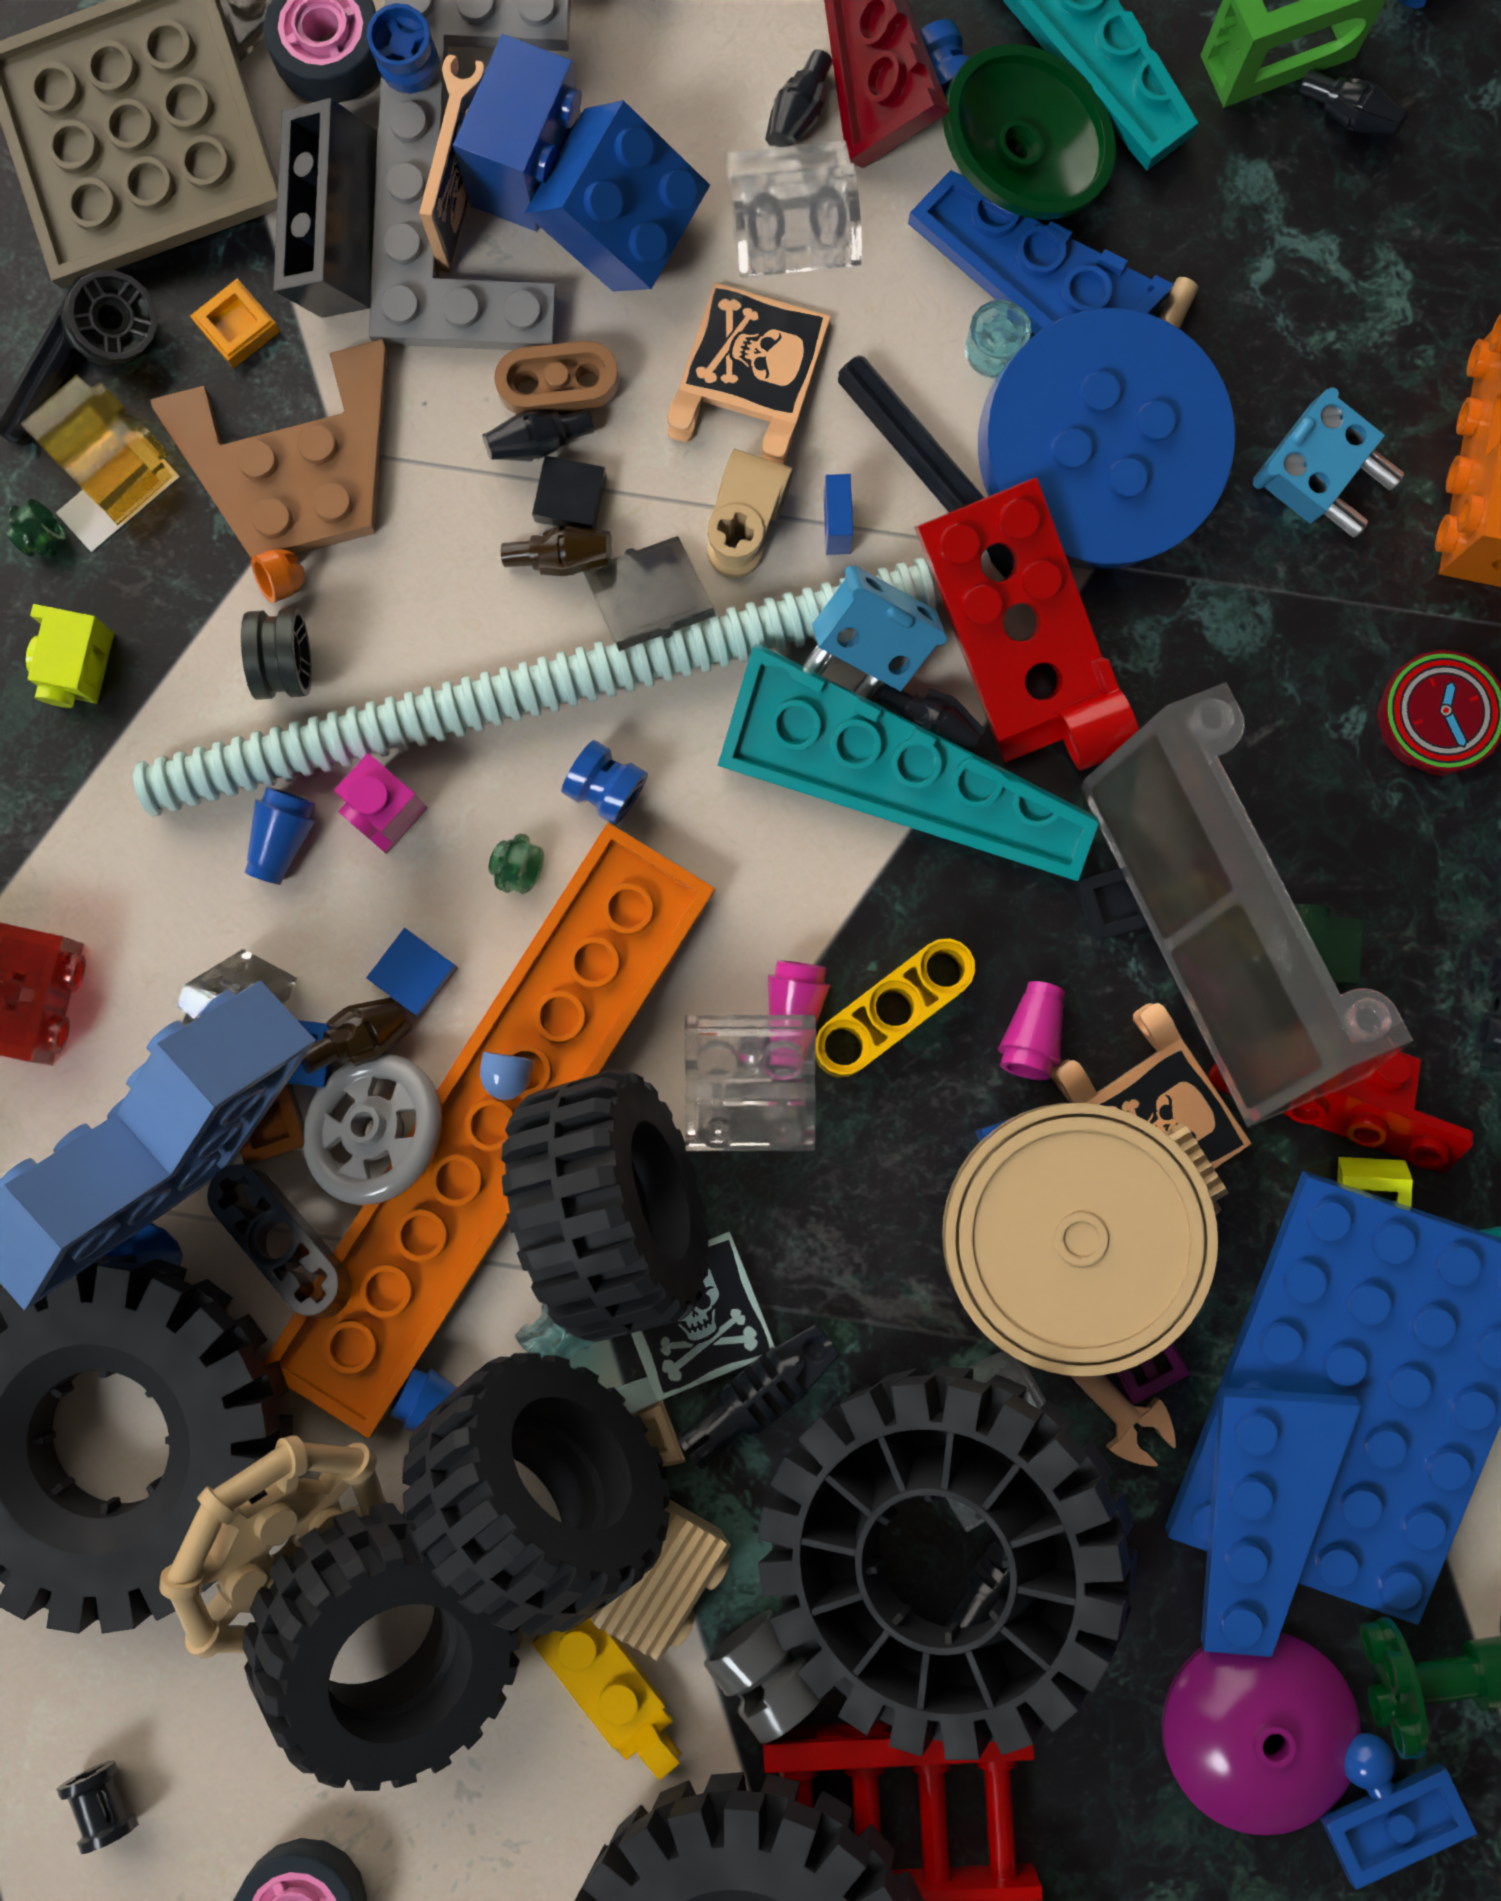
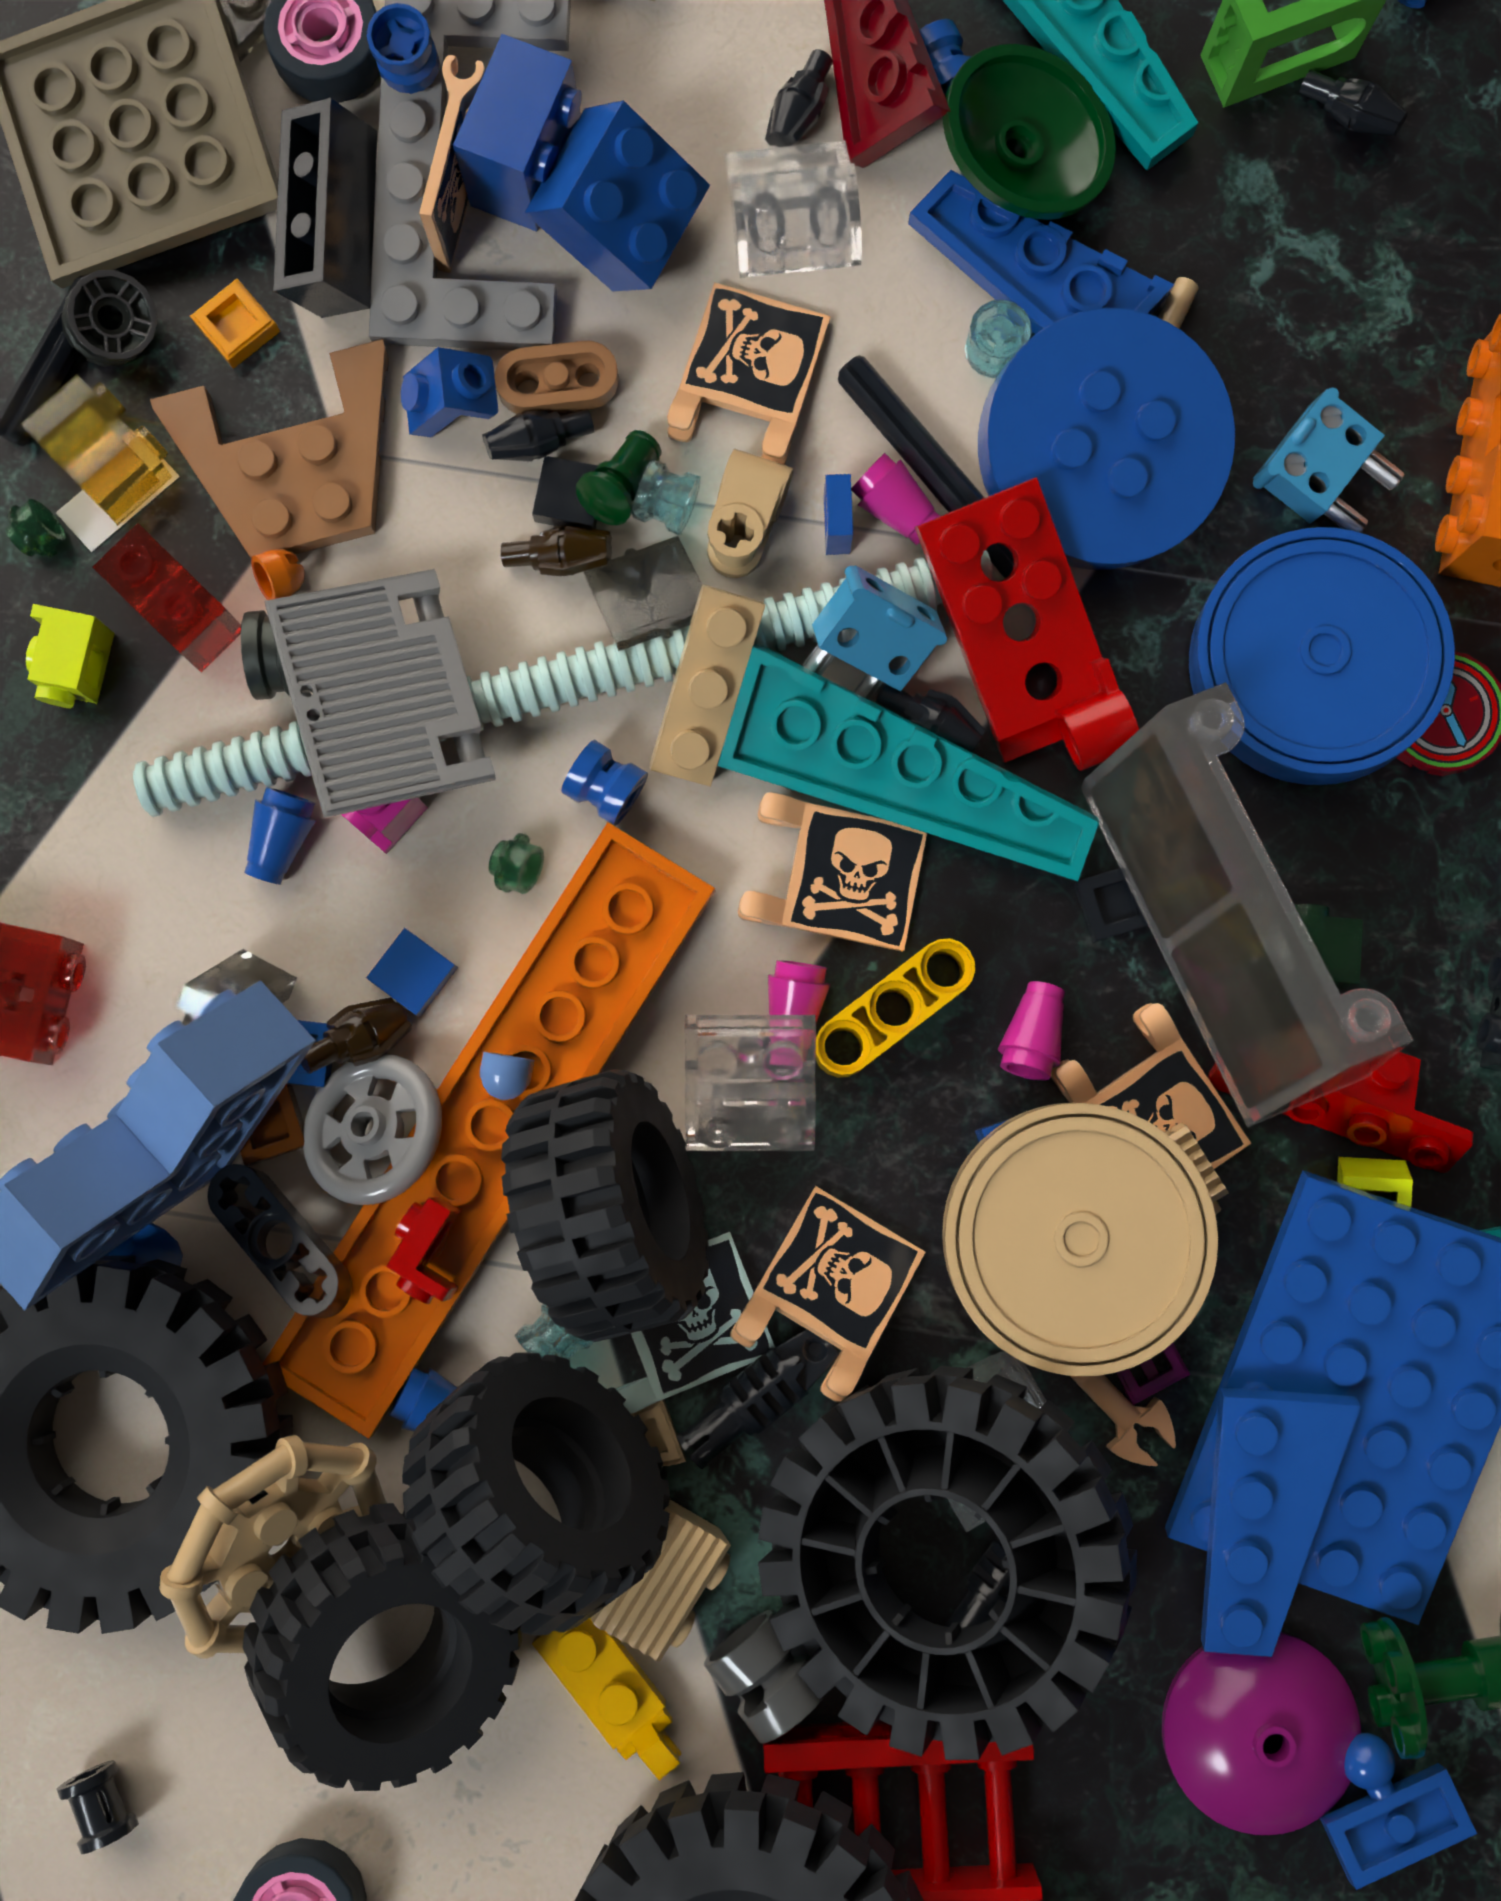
none -> clear red brick [92,523,241,673]
none -> light grey window [265,569,496,818]
none -> red bracket [386,1197,461,1304]
none -> blue bracket [401,347,499,438]
none -> dark green pin [576,430,662,526]
none -> clear light blue wheel [632,459,701,535]
none -> tan plate [649,584,765,787]
none -> flag [730,1186,926,1403]
none -> flag [738,792,927,952]
none -> dark pink cone [851,453,940,546]
none -> blue brick [1189,527,1455,785]

